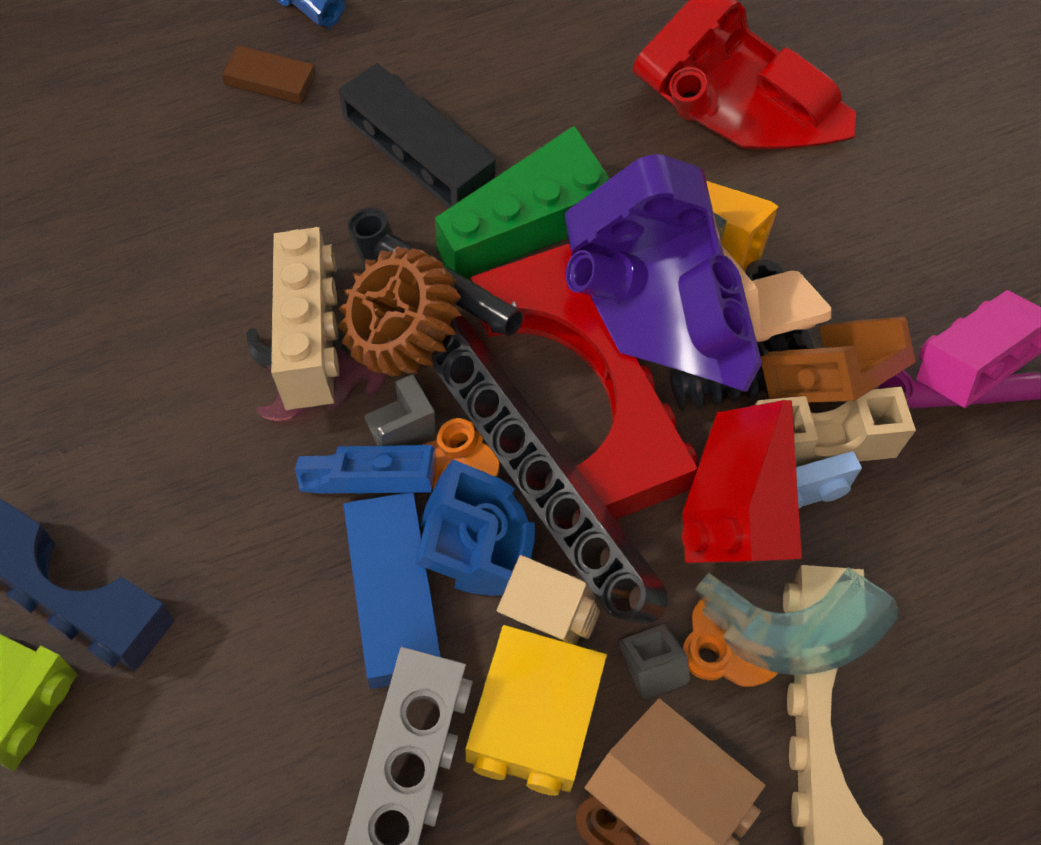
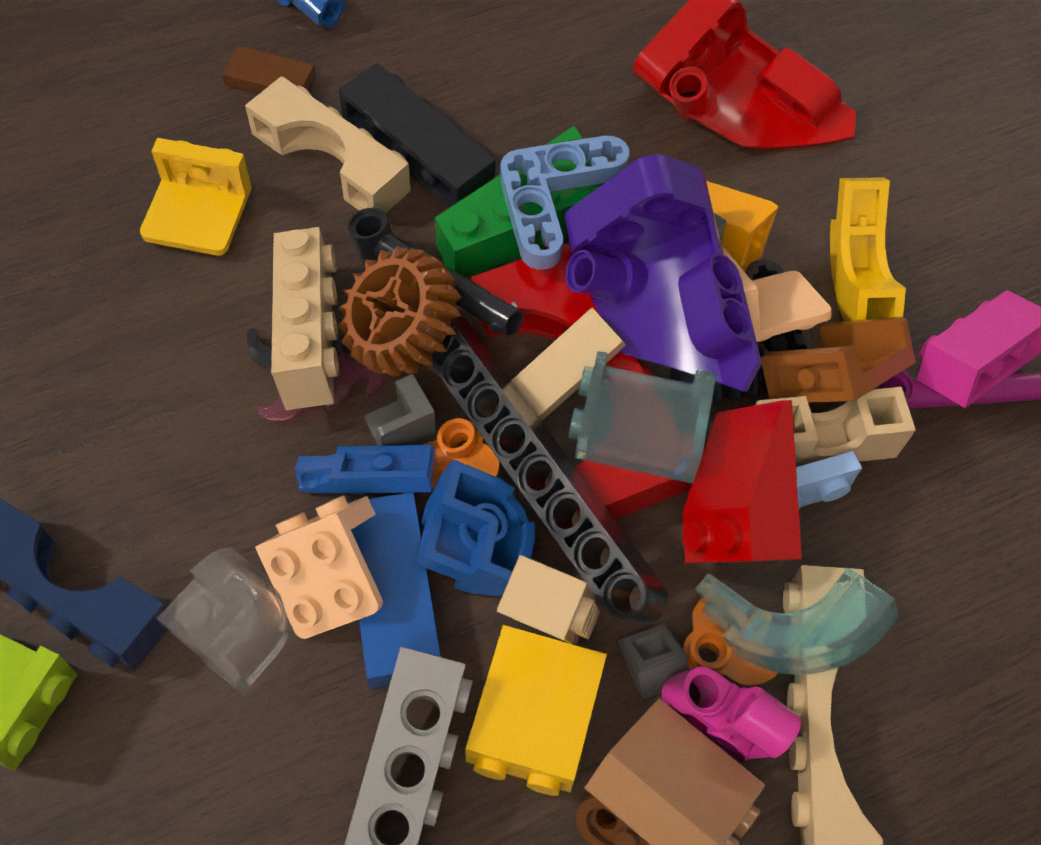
none -> yellow bracket [140,138,252,256]
none -> clear brick [157,547,290,694]
none -> tan arch [245,76,411,214]
none -> light nougat bracket [255,495,383,639]
none -> tan tile [495,308,626,421]
none -> medium blue beam [500,136,630,270]
none -> clear light blue panel [568,351,716,483]
none -> dark pink piece [661,667,801,762]
none -> yellow arch [830,177,906,322]

